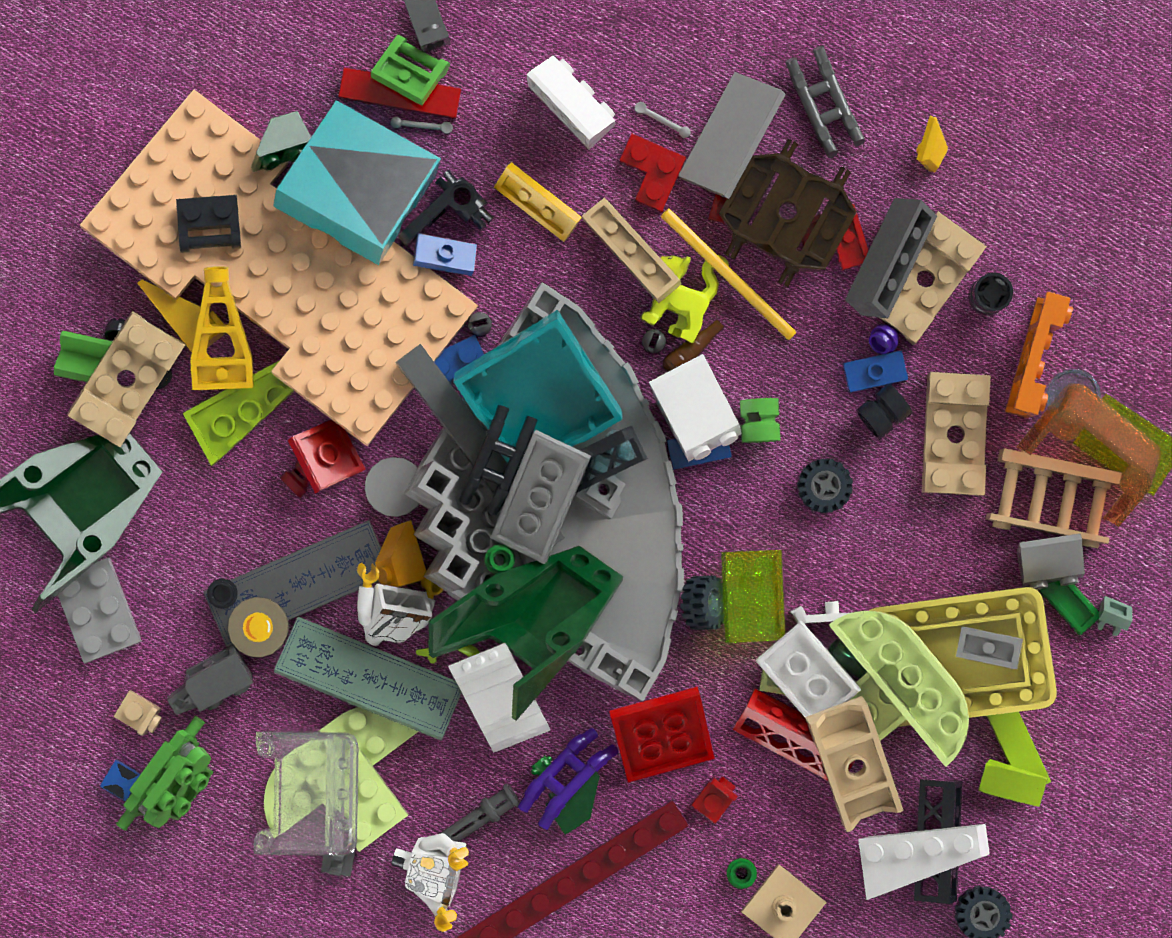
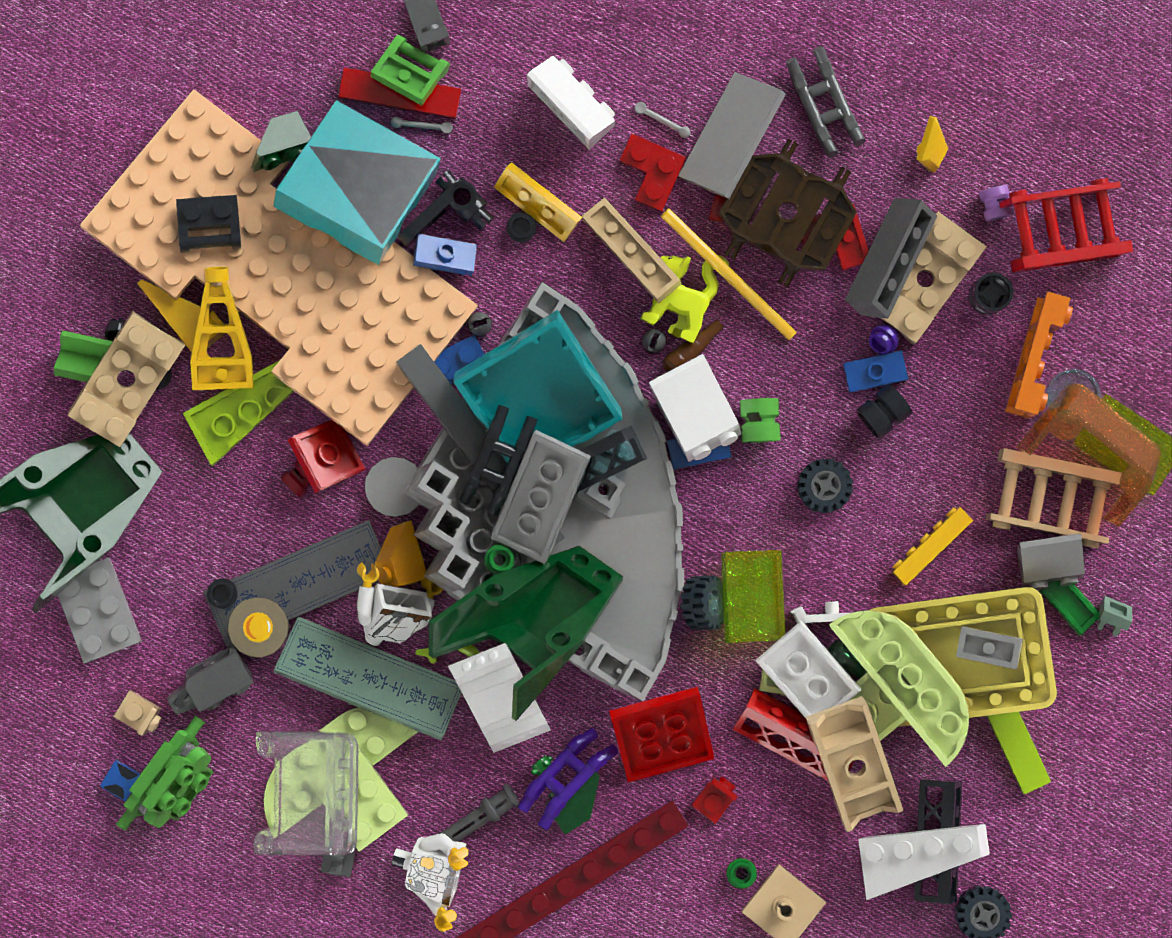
tan piece [922,372,991,496] -> none
lime slope [978,759,1048,807] -> none
none -> black plate [506,212,536,243]
none -> yellow piece [891,507,974,586]
none -> medium lavender wheel [979,185,1015,222]
none -> red fence [999,178,1134,273]

